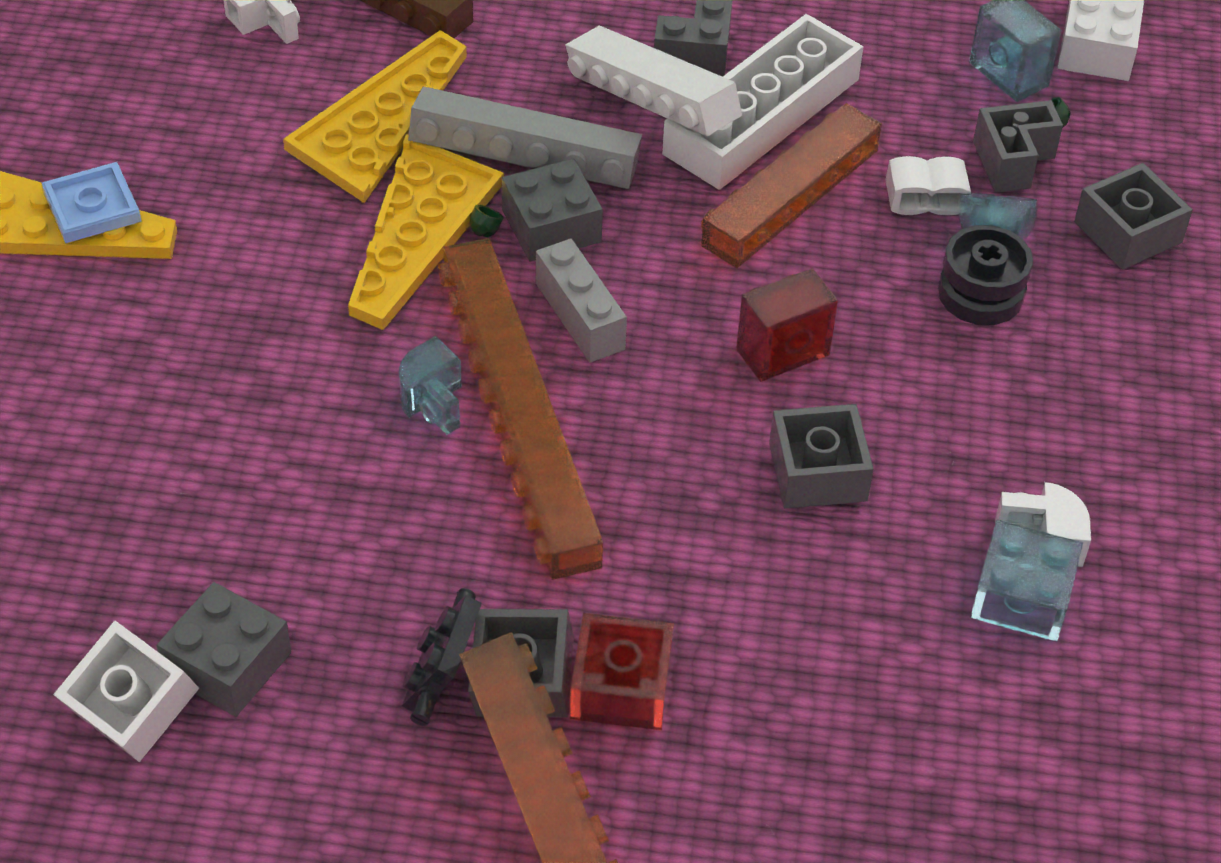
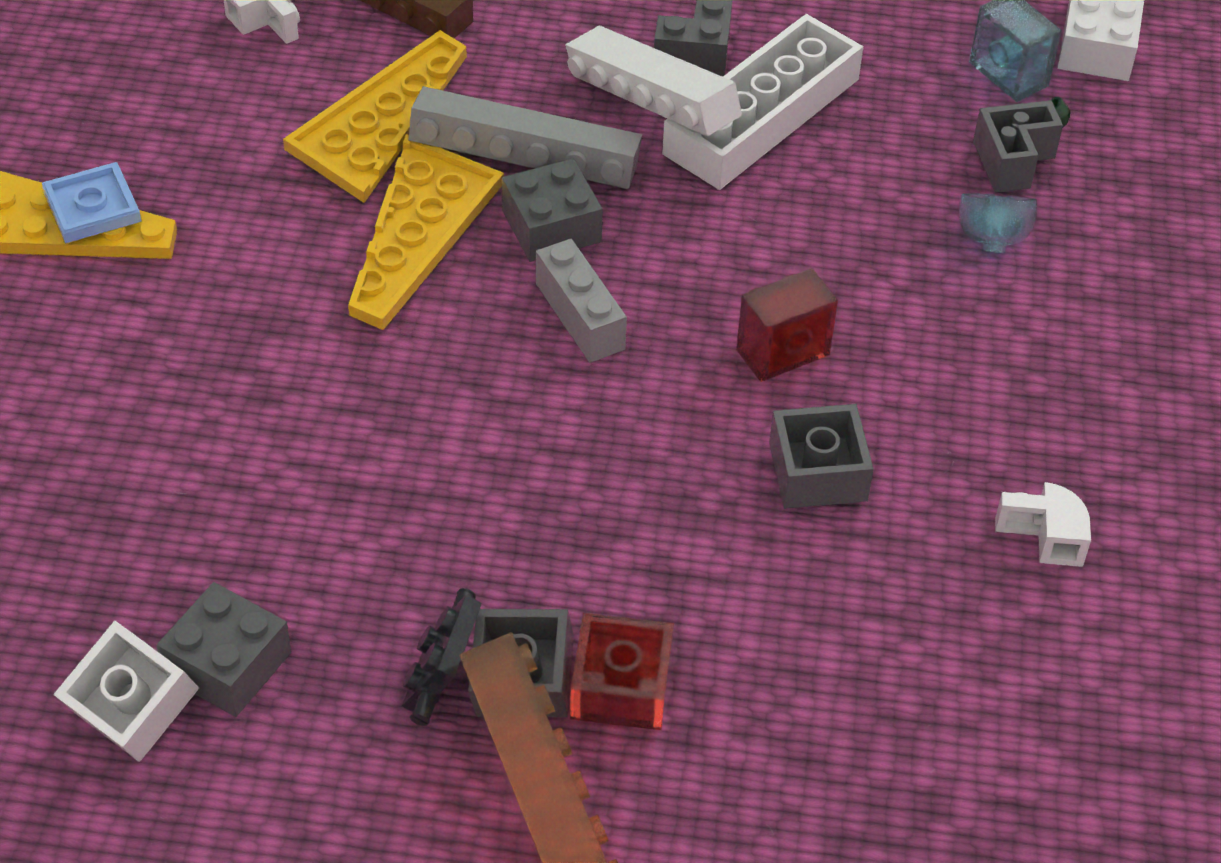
clear light blue brick [399,336,462,435] -> none
clear orange brick [438,238,603,580] -> none
dark green hinge [469,205,504,237] -> none
clear orange brick [701,103,882,269] -> none
white brick [885,156,971,215] -> none
black wheel [938,225,1033,325] -> none
clear light blue brick [970,520,1083,642] -> none
dark grey brick [1074,163,1193,270] -> none

